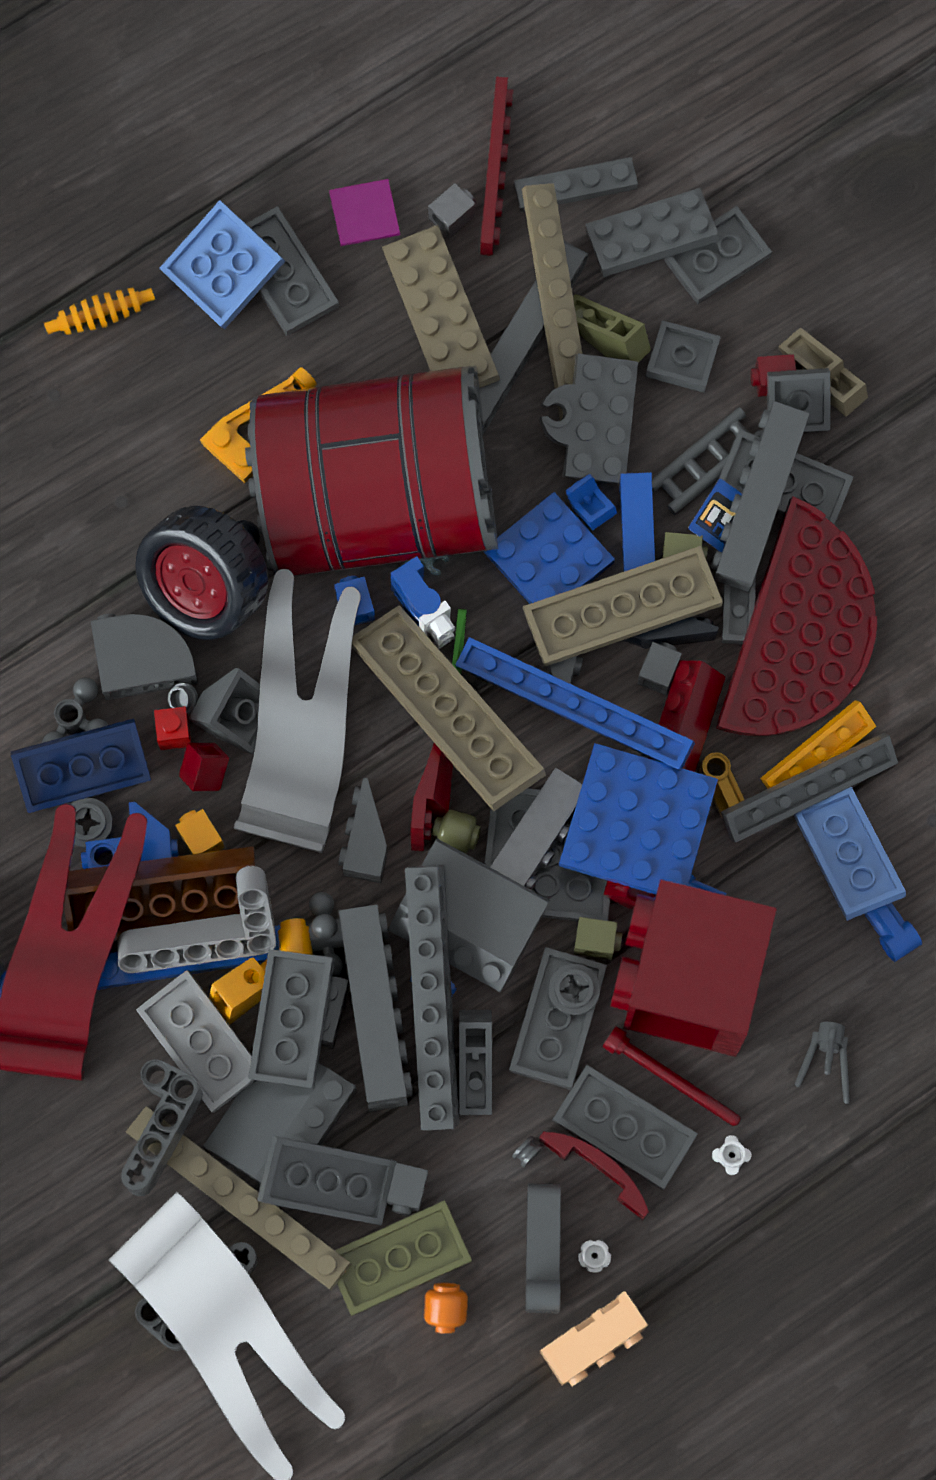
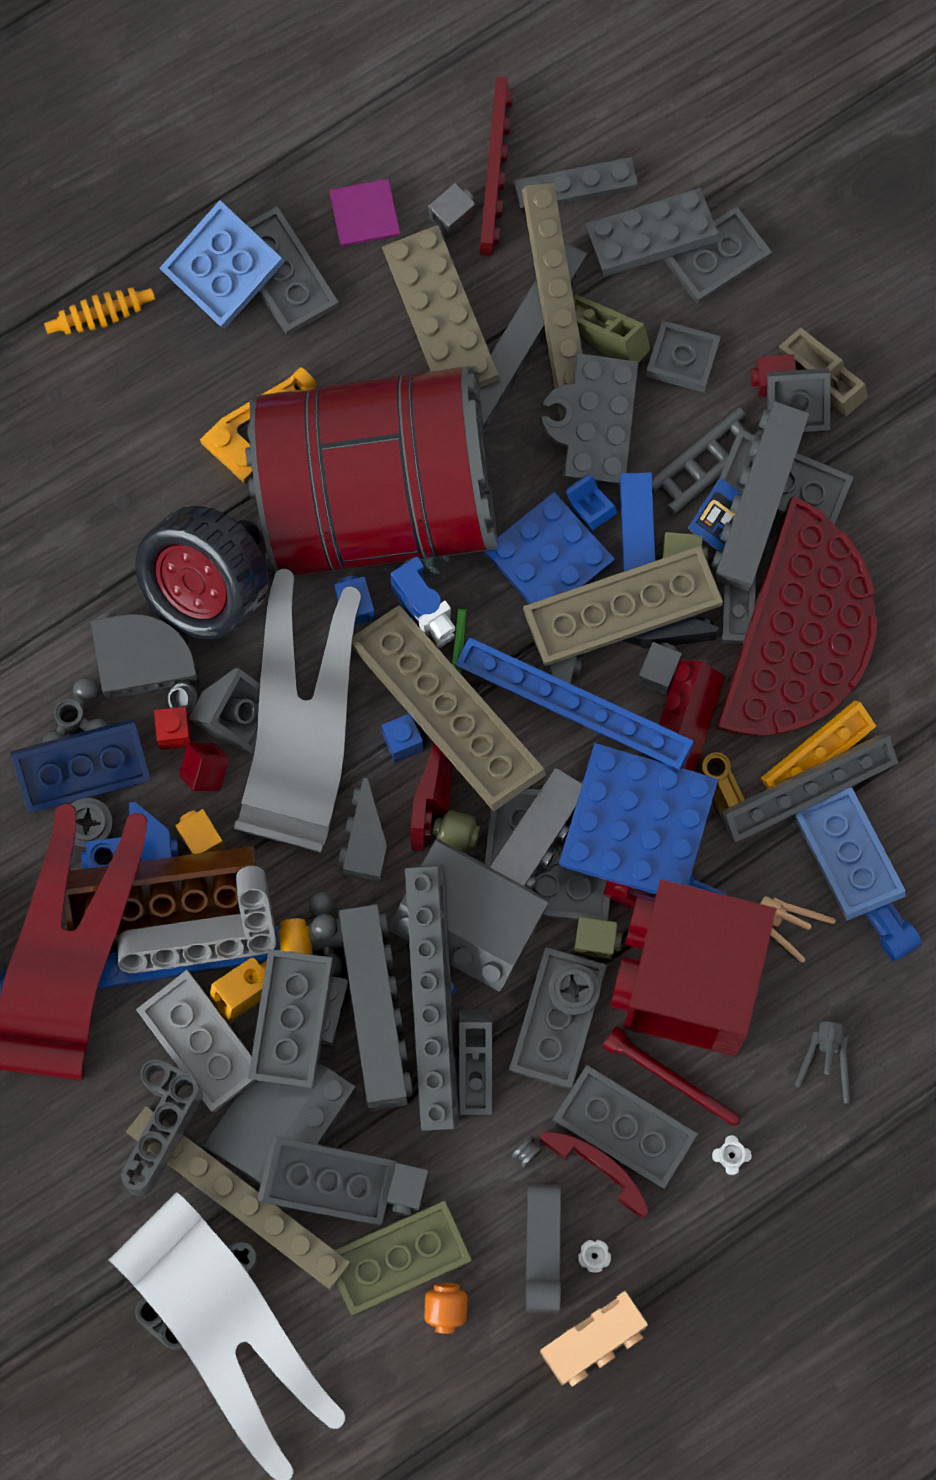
none -> blue brick [381,714,423,763]
none -> light nougat plant [760,896,836,963]

